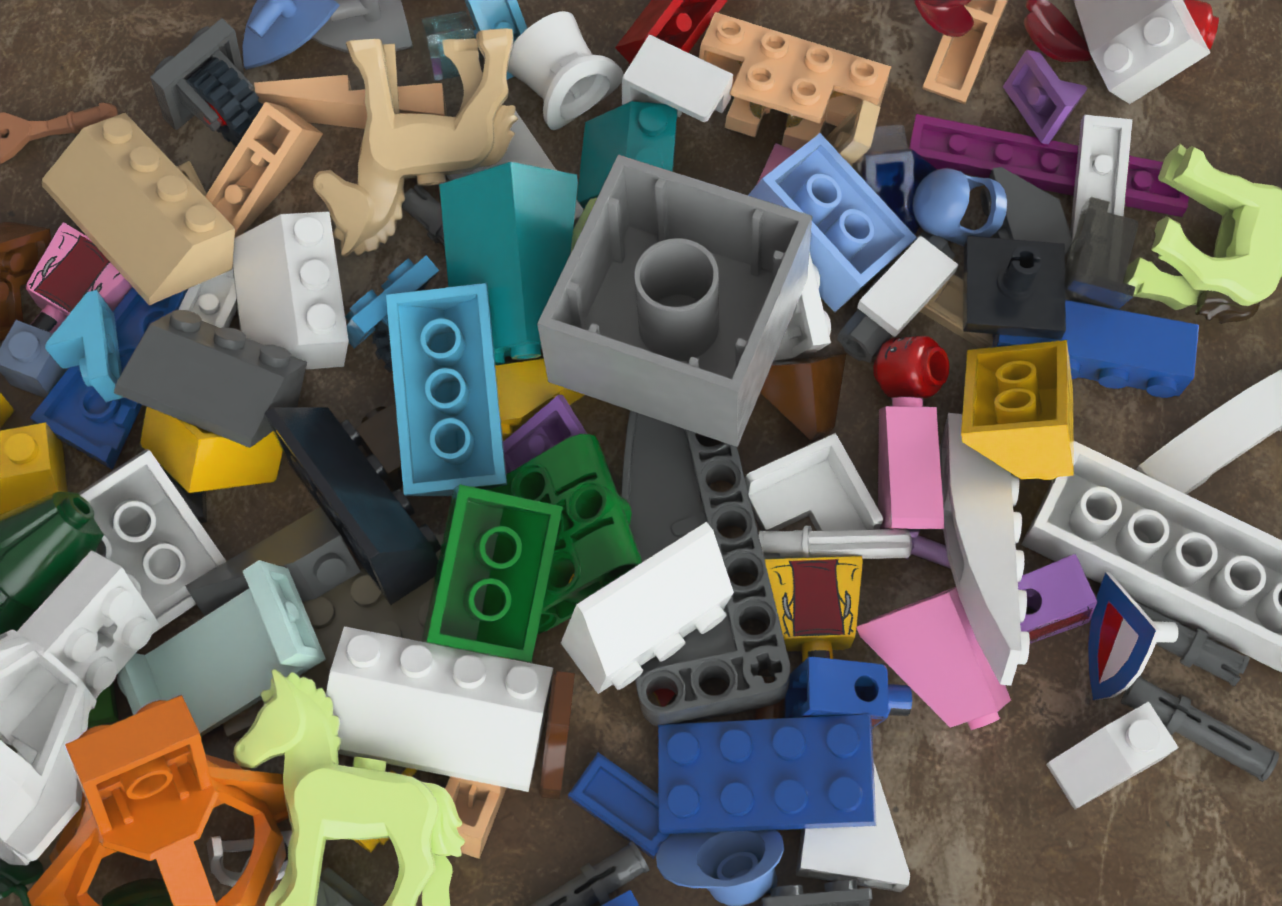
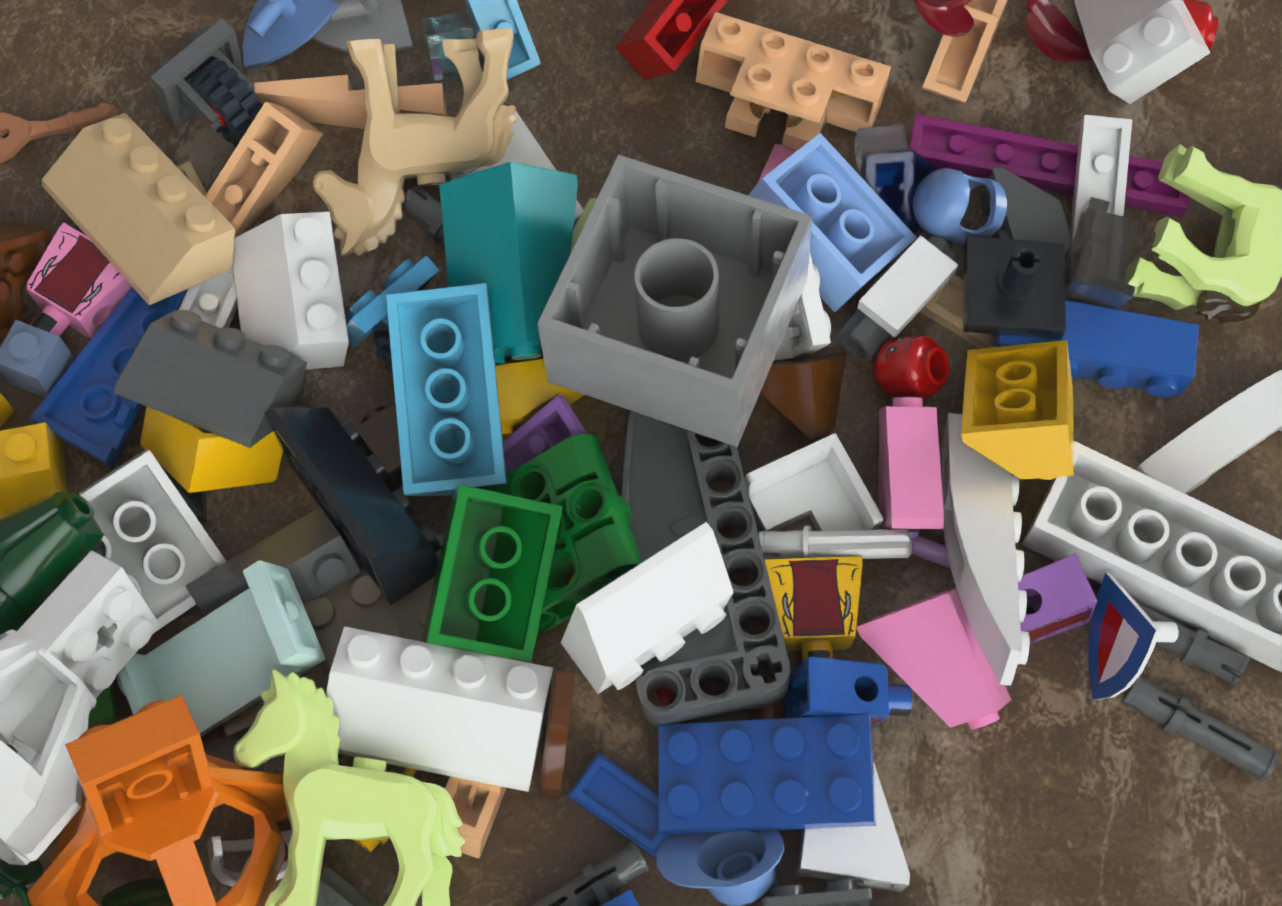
medium azure slope [45,290,124,402] -> none
white hat [508,11,624,130] -> none
teal slope [577,101,678,208] -> none
white panel [622,35,733,122] -> none
tan plate [826,100,880,166] -> none
medium lavender slope [1003,50,1088,144] -> none
white slope [1046,702,1179,810] -> none

